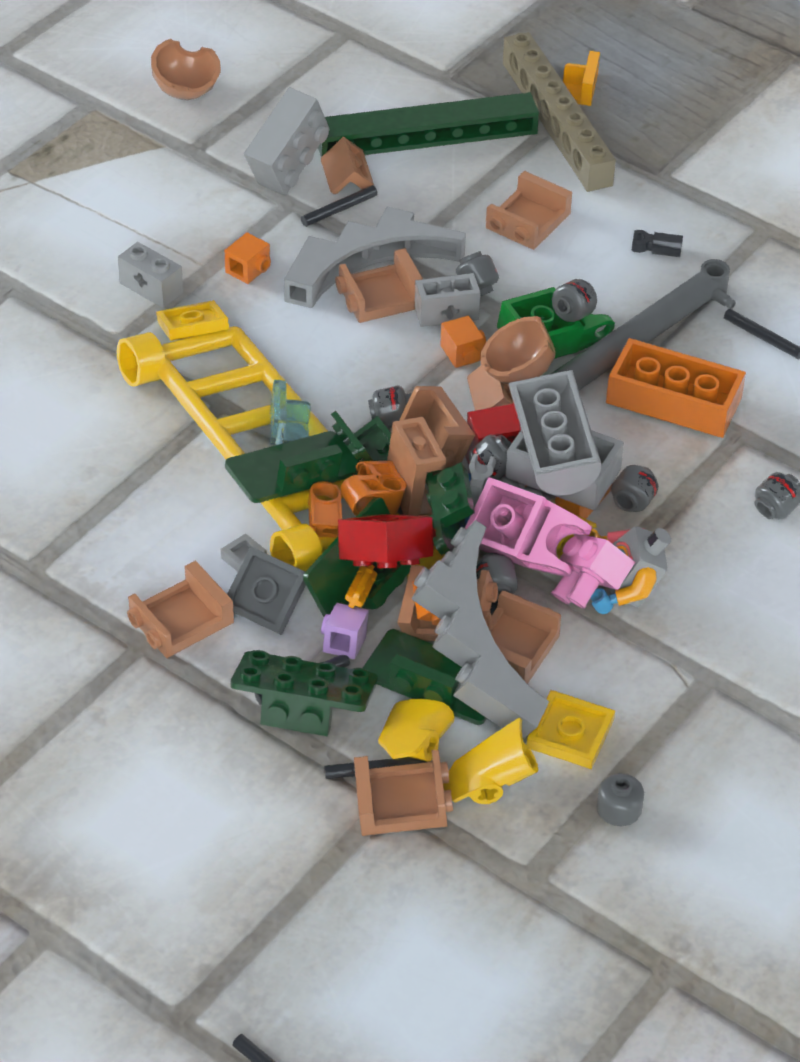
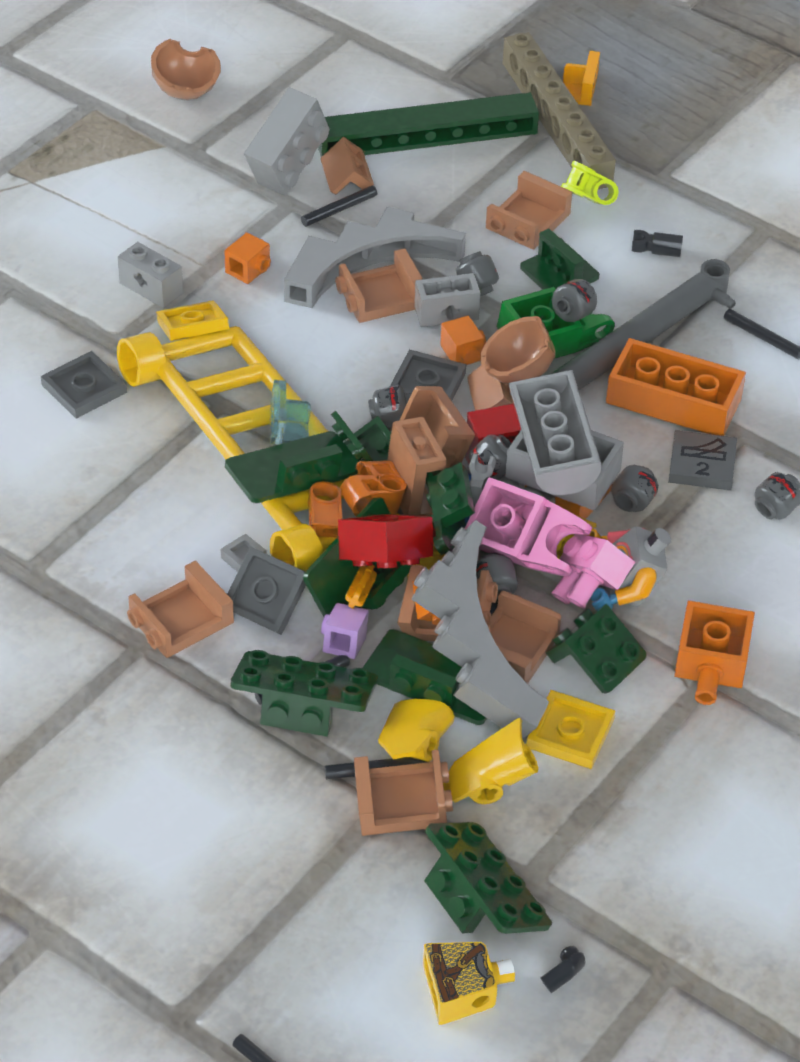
dark grey head [596,773,645,827] -> none
none -> dark grey tile [41,351,127,419]
none -> dark grey tile [389,349,467,401]
none -> torso [423,942,515,1025]
none -> dark green bracket [424,822,552,934]
none -> dark green bracket [520,228,600,290]
none -> black arm [540,946,586,993]
none -> dark green bracket [546,603,647,694]
none -> neon yellow piece [561,161,619,205]
none -> dark grey tile [668,430,737,490]
none -> orange brick [674,600,755,705]

